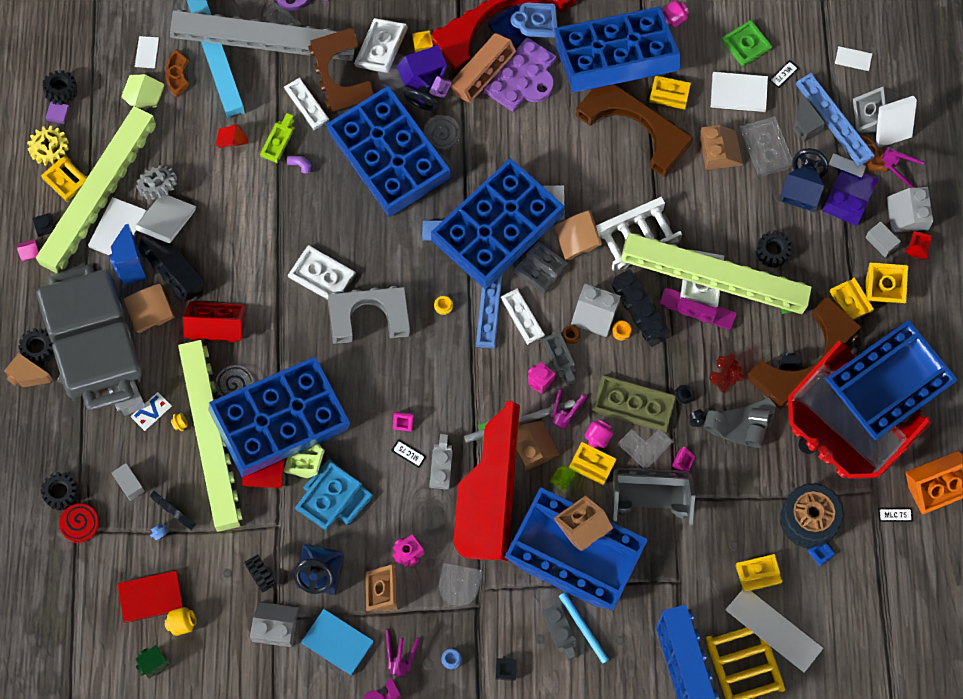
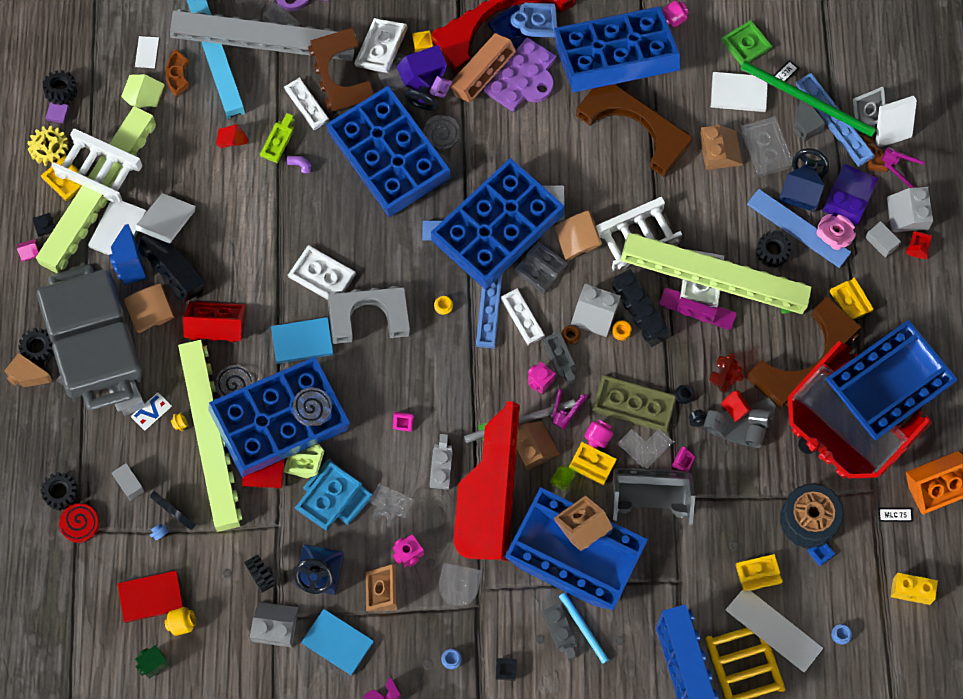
light grey gear [136,165,177,200] -> none
magenta plant [386,629,420,677] -> none
sticker [391,439,427,468] -> none
yellow plate [649,76,691,110] -> none
black plate [779,353,801,369] -> none
white sticker [829,153,866,177] -> none
white sticker [835,46,872,71] -> none
yellow slope [865,263,908,304] -> none
none -> white fence [52,129,142,203]
none -> dark azure tile [271,317,333,364]
none -> clear tile [292,387,332,426]
none -> clear plate [370,484,414,528]
none -> tile [721,390,752,422]
none -> green piece [741,61,876,137]
none -> medium blue tile [747,189,851,268]
none -> bright pink plate [816,214,856,250]
none -> medium blue plate [831,624,852,645]
none -> yellow brick [891,573,938,605]

